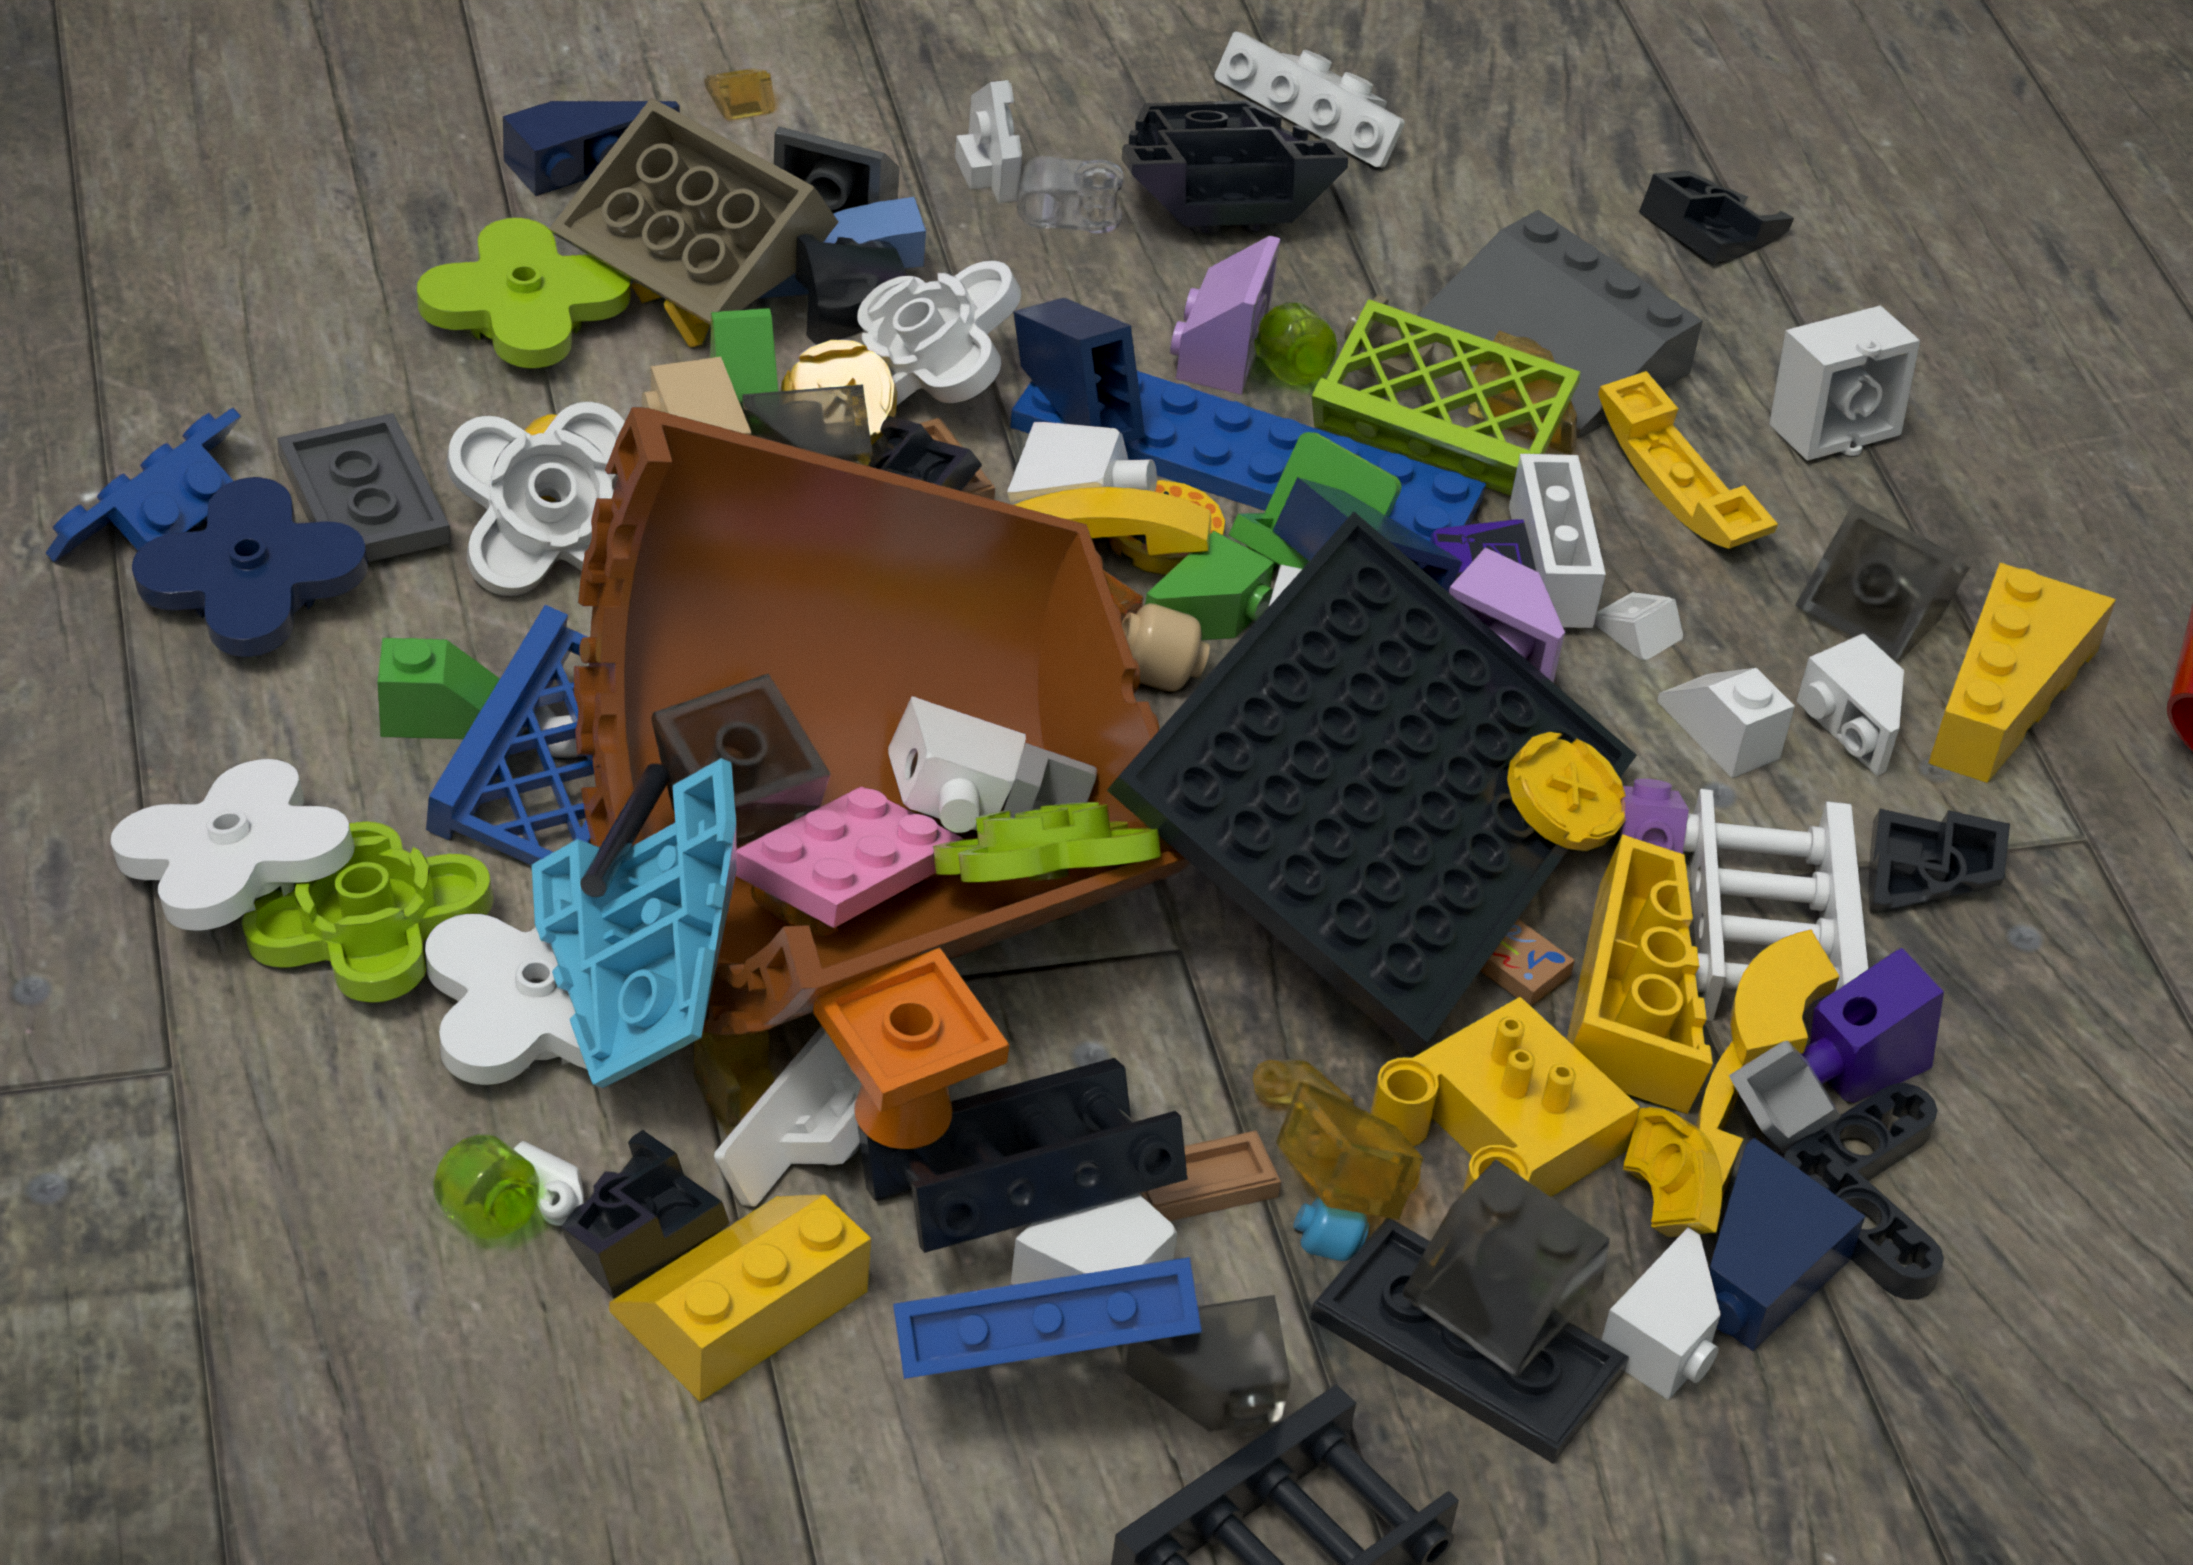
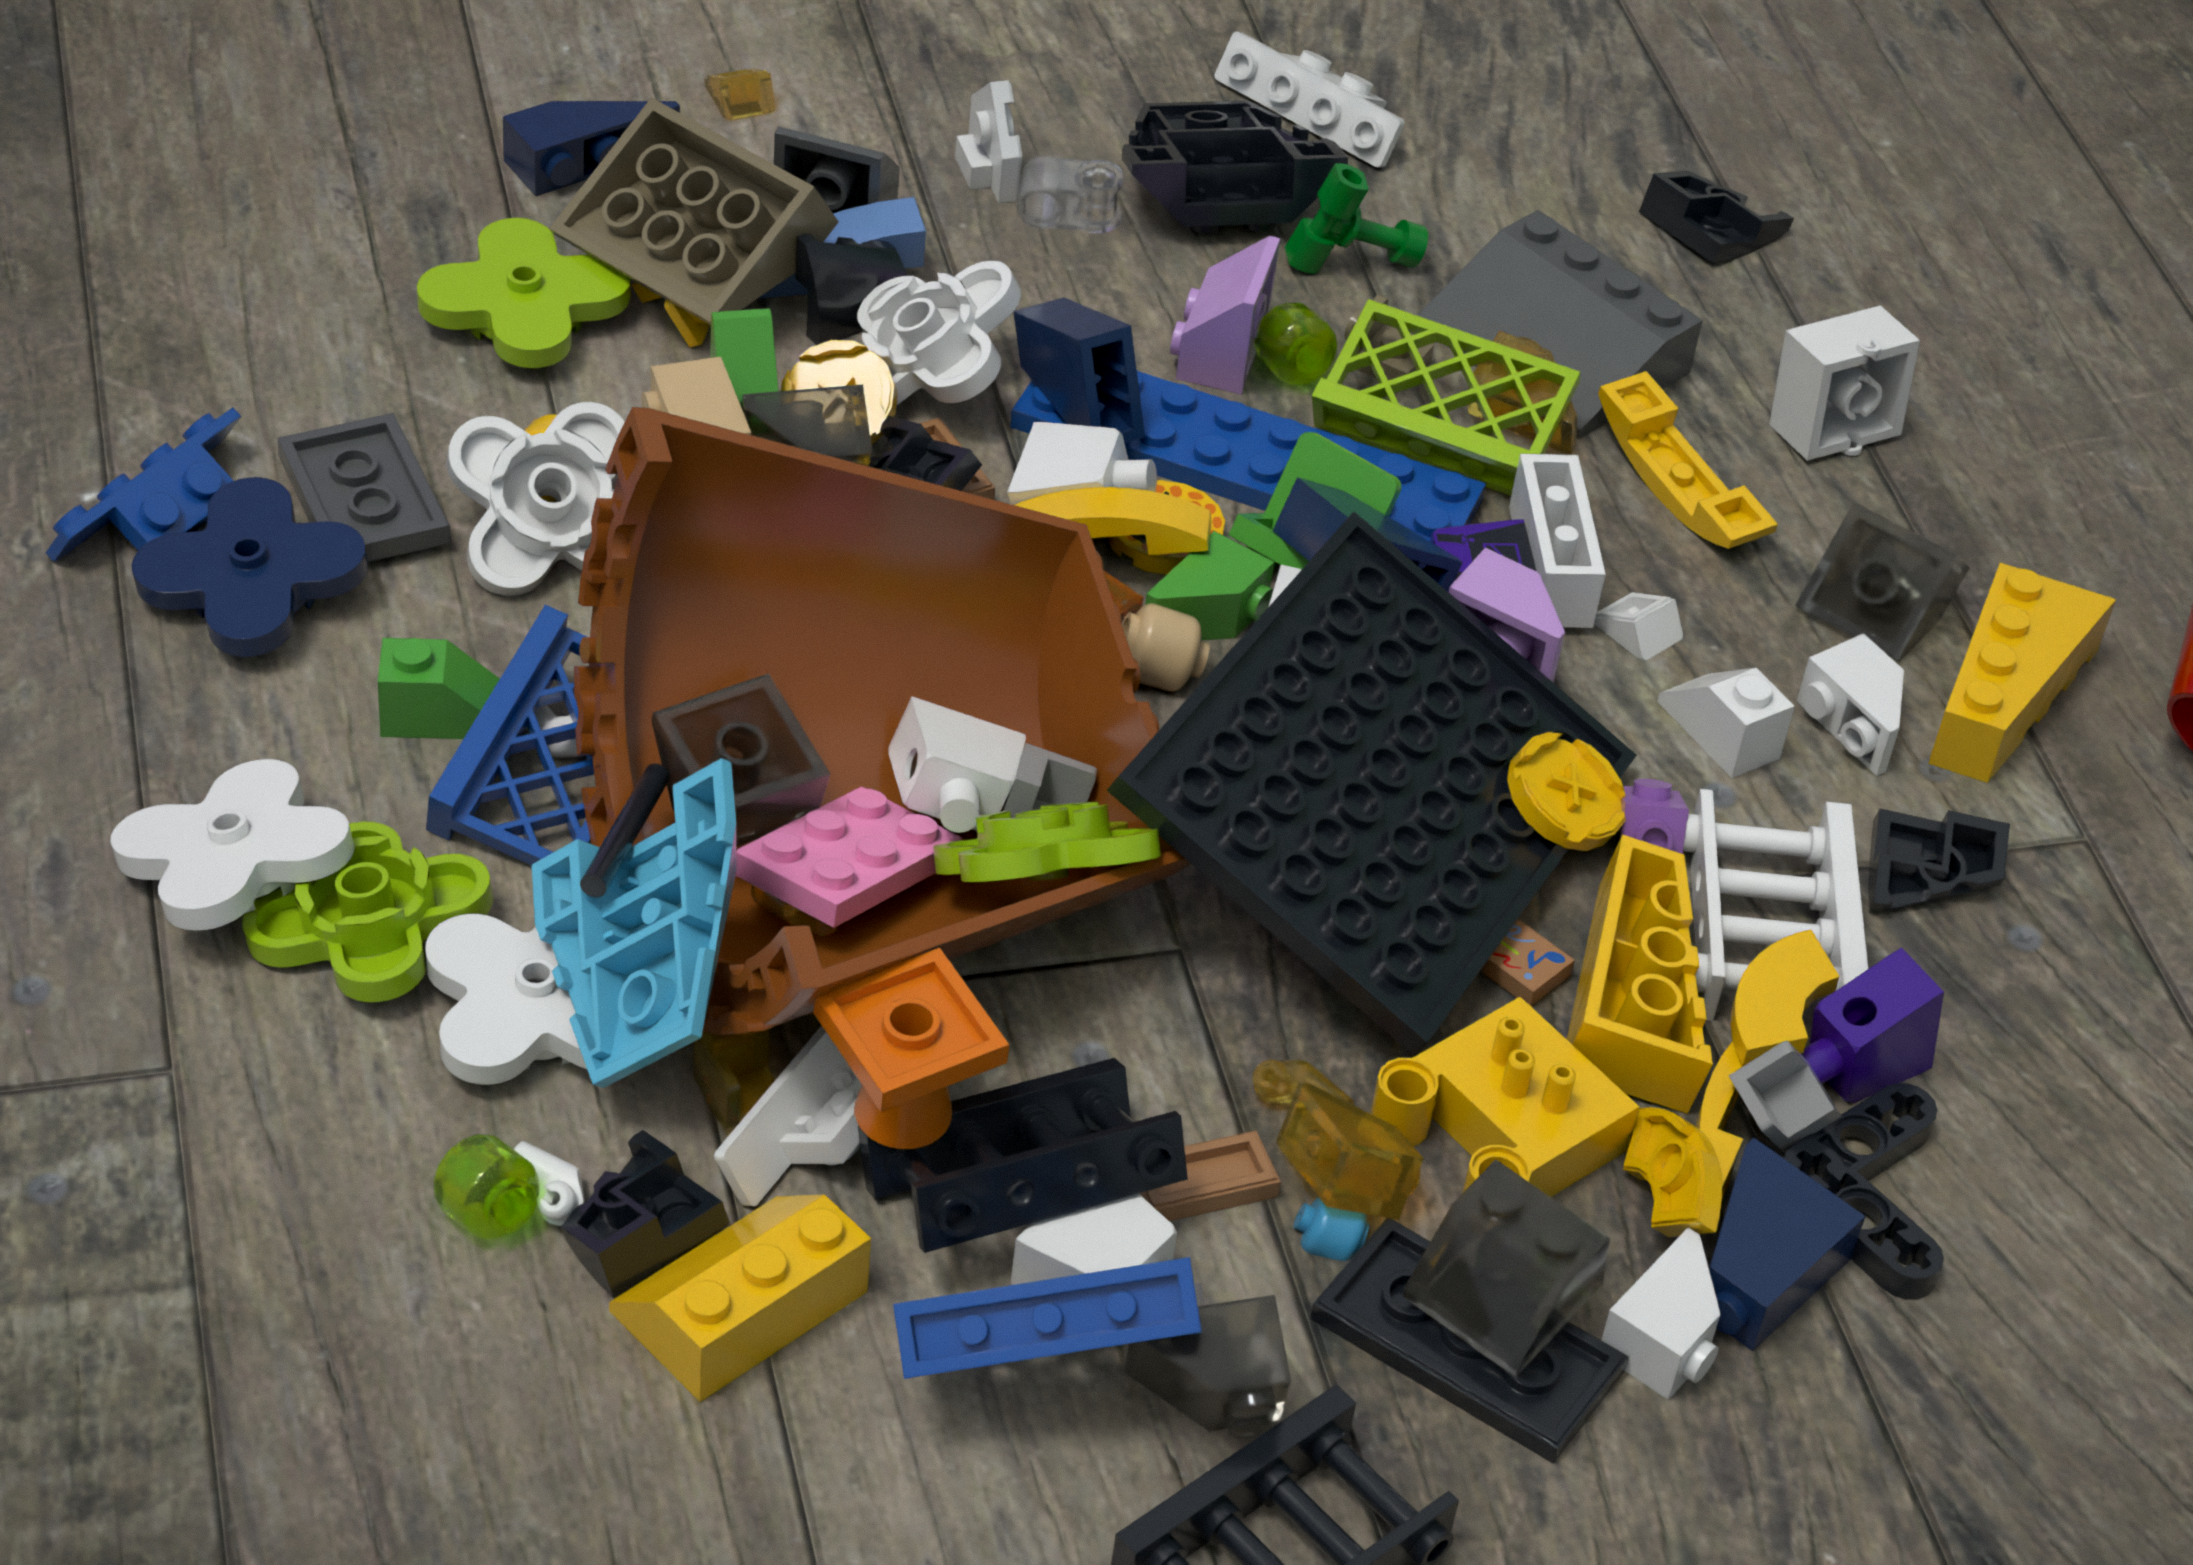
none -> green bar [1284,163,1428,274]

